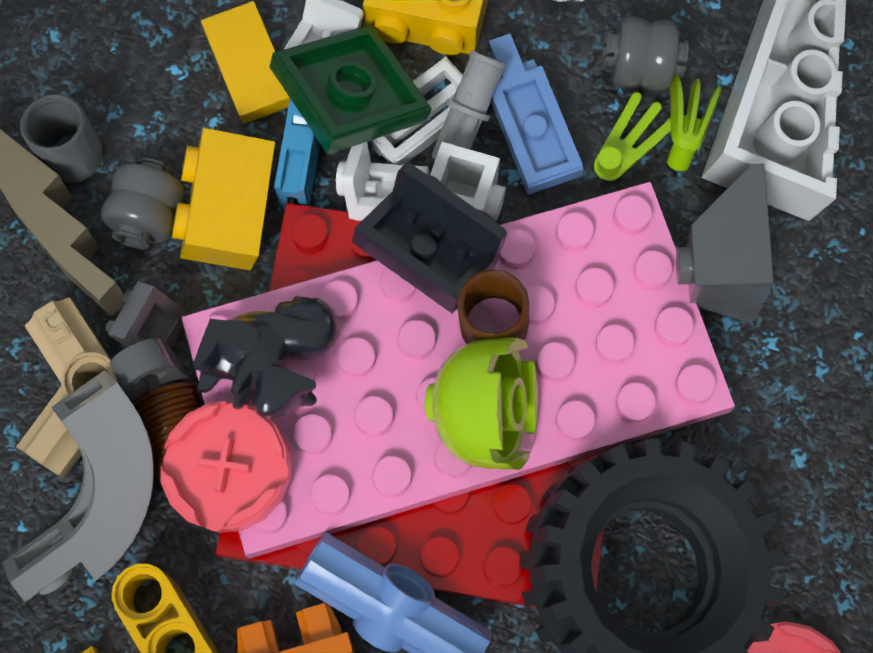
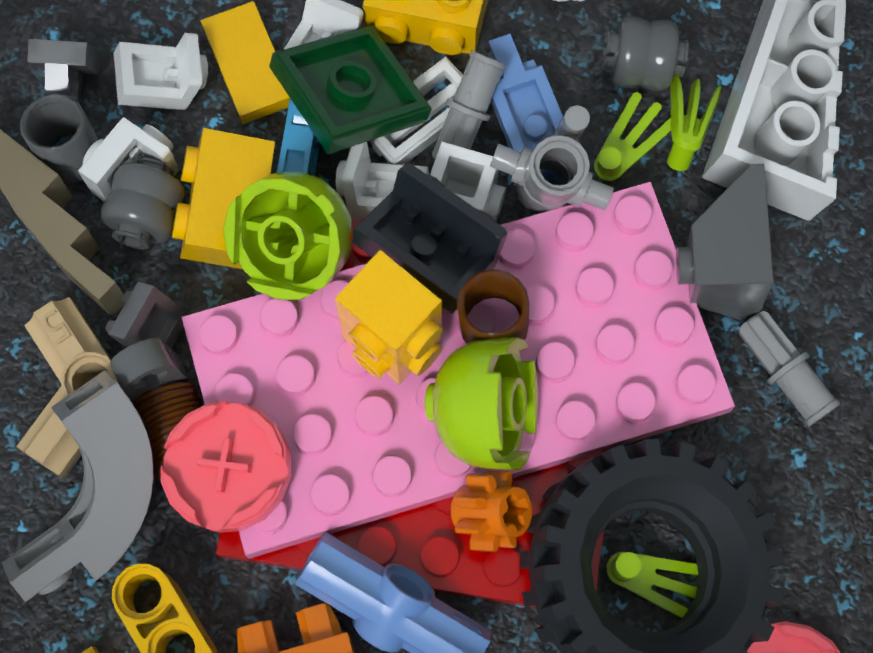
black animal [194,296,339,419] -> none
none -> flat silver tile [27,39,102,100]
none -> white bracket [78,117,179,202]
none -> white bracket [114,33,208,110]
none -> lime cylinder [223,171,353,300]
none -> yellow brick [334,250,443,385]
none -> orange gear [451,471,532,552]
none -> light grey pin [490,105,614,214]
none -> lime piece [607,552,698,618]
none -> light grey axle [738,311,841,427]

